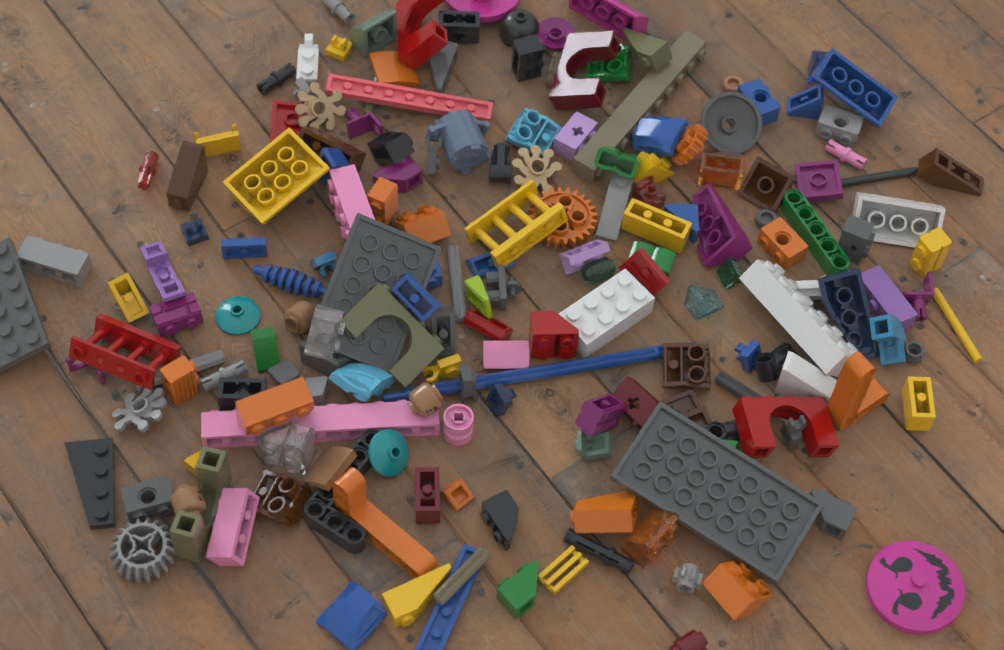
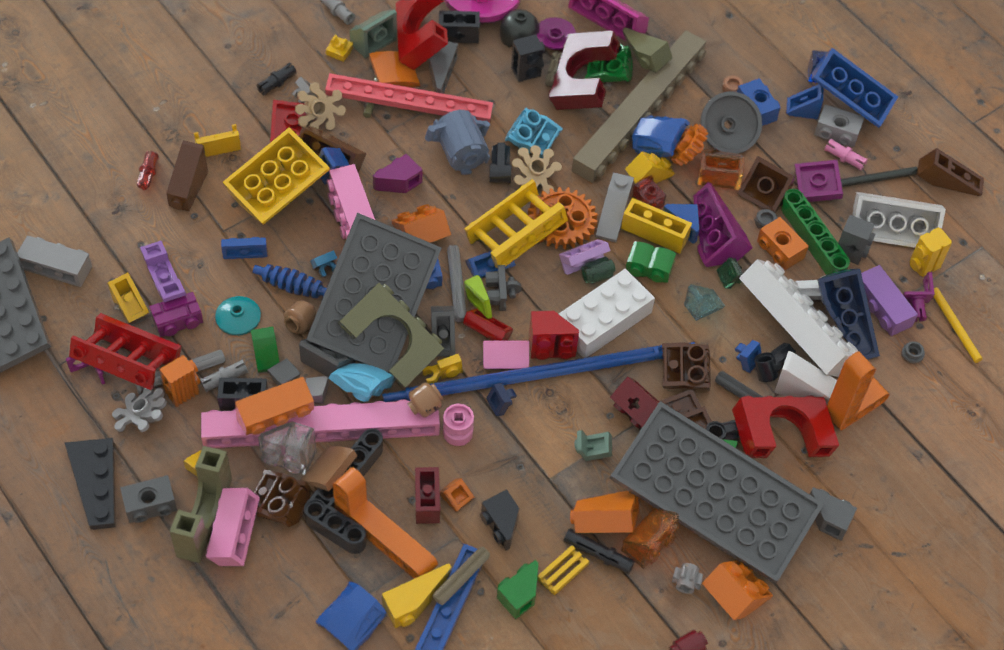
light grey gear [109,517,176,583] -> none
medium nougat head [170,484,206,515] -> none
dark blue tile [180,218,209,246] -> none
white hinge [296,34,319,83] -> none
clear brick [304,304,346,361] -> none
magenta bracket [345,107,384,139] -> none
black brick [367,131,415,164] -> none
orange brick [367,177,398,225] -> none
teal dish [368,429,409,477] -> none
blue brick [392,272,441,321] -> none
dark grey plate [426,137,442,174] -> none
dark grey plate [459,364,478,404] -> none
lavender brick [553,111,598,162] -> none
magenta brick [575,394,627,436] -> none
green brick [594,146,642,178] -> none
red plate [618,247,671,296] -> none
dark grey plate [780,415,807,451] -> none
dark pink dish [865,541,965,635] -> none
dark azure brick [869,314,907,366] -> none
yellow brick [901,376,936,431] -> none

